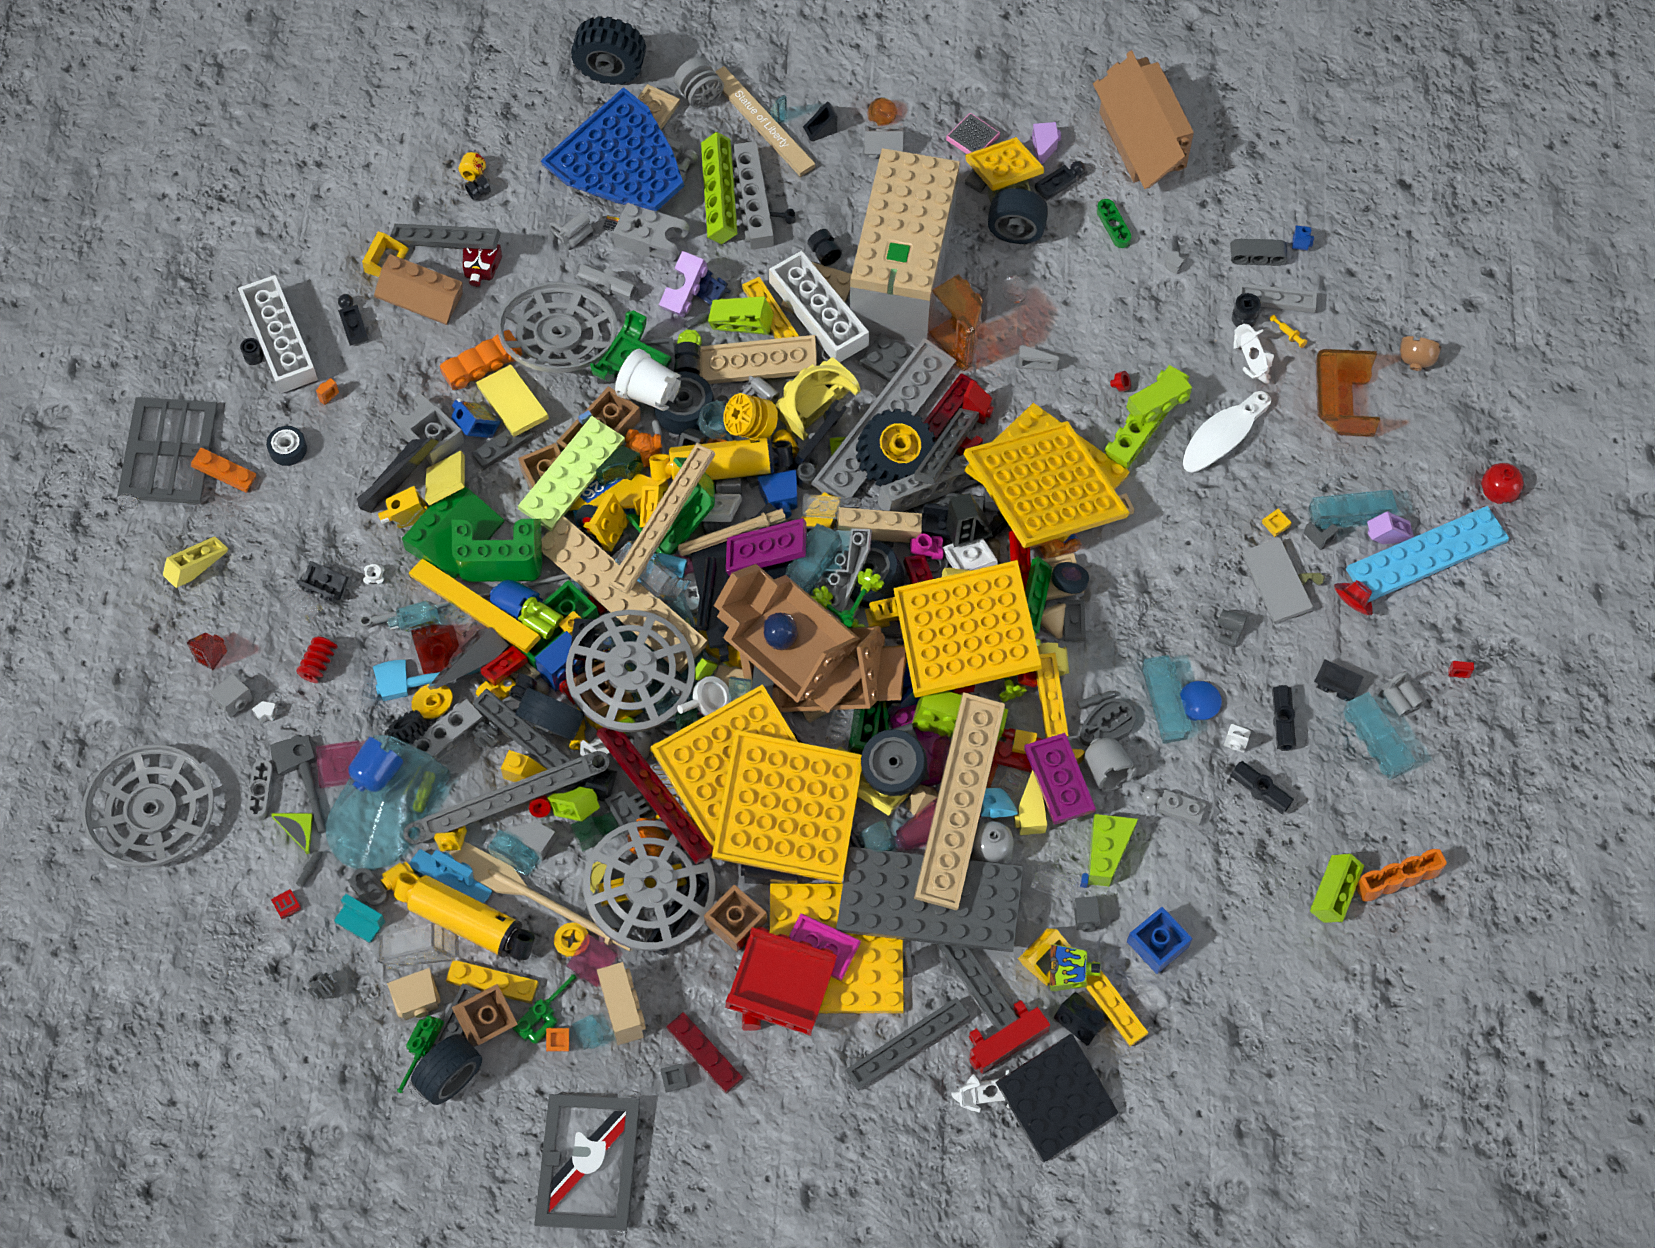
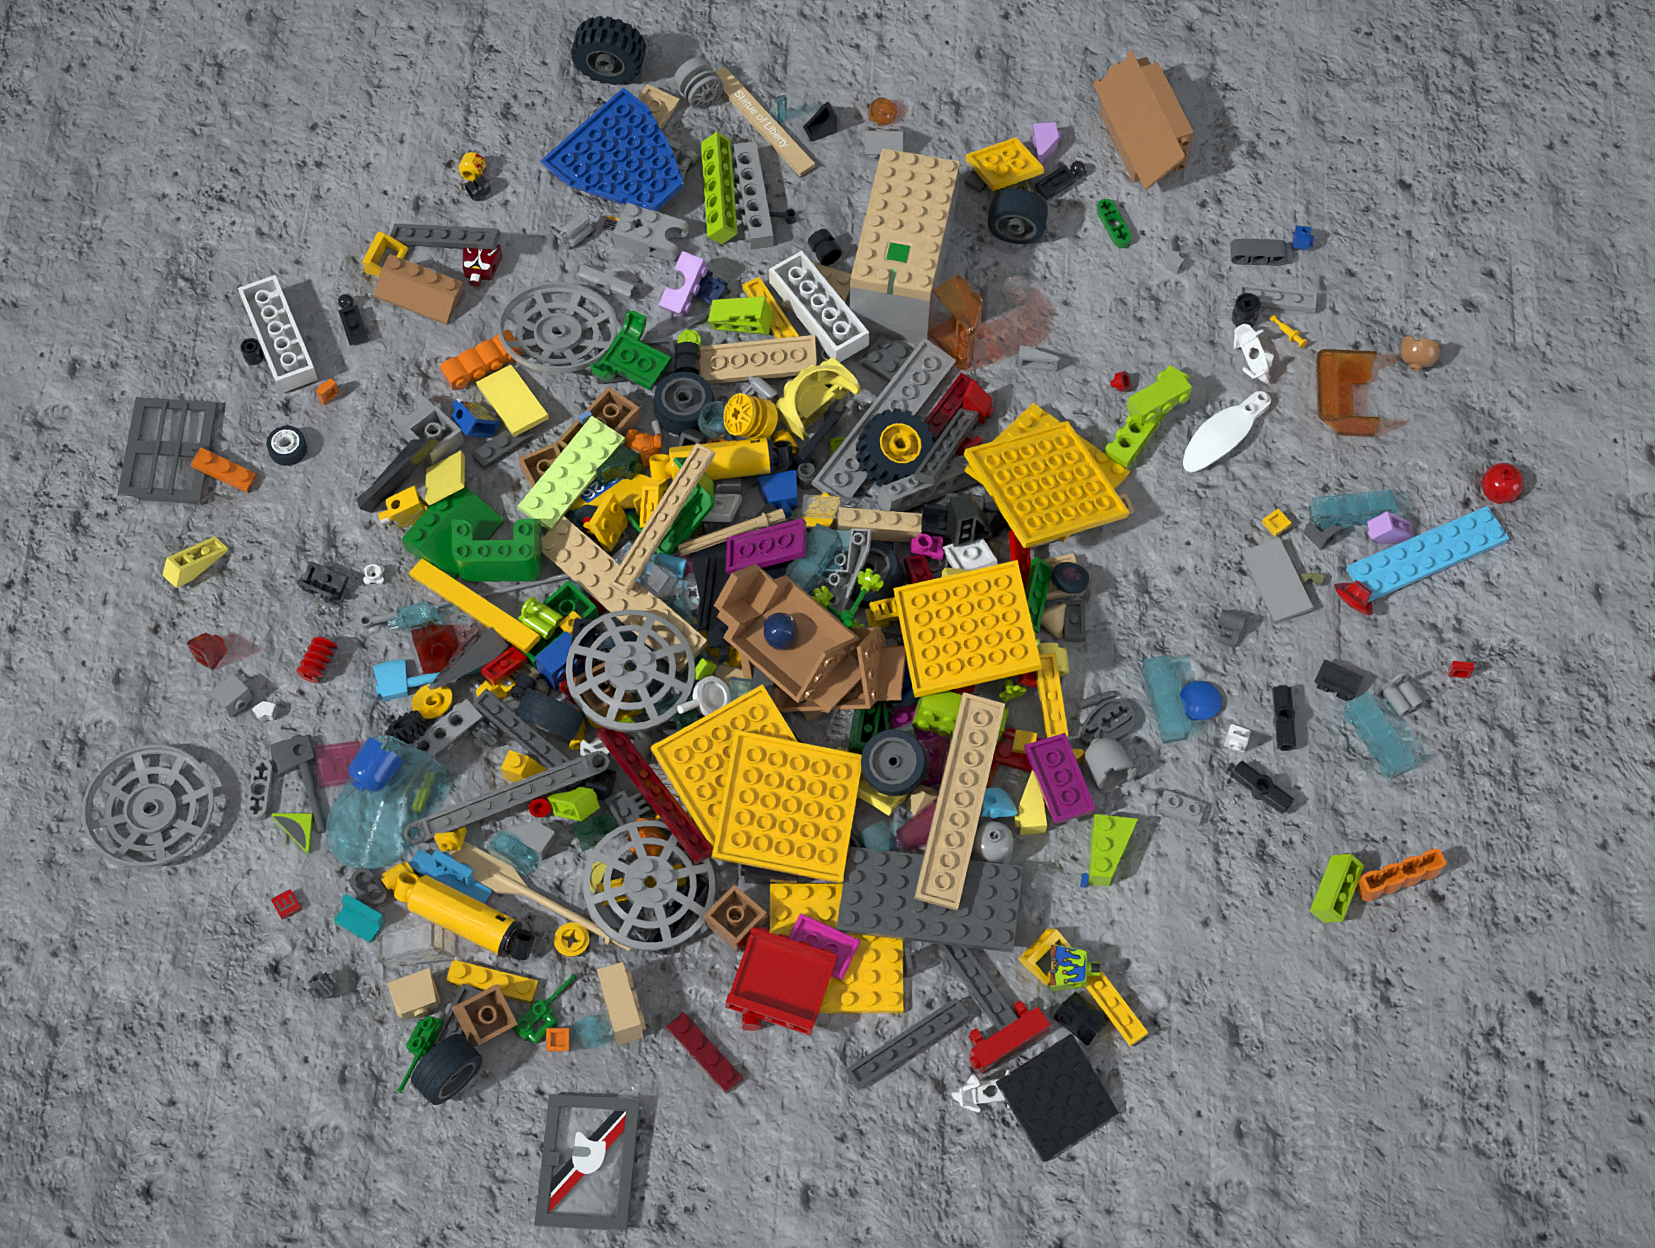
dark grey piece [296,851,323,888] -> none
blue cylinder [490,580,543,622] -> none
clear pink piece [566,934,618,987] -> none
white piece [615,349,681,411] -> none
dark grey plate [660,1063,688,1093] -> none
tile [946,113,1000,154] -> none
clear orange leg [1040,533,1082,559] -> none
dark grey brick [1073,896,1100,932] -> none
blue brick [1127,907,1192,974] -> none

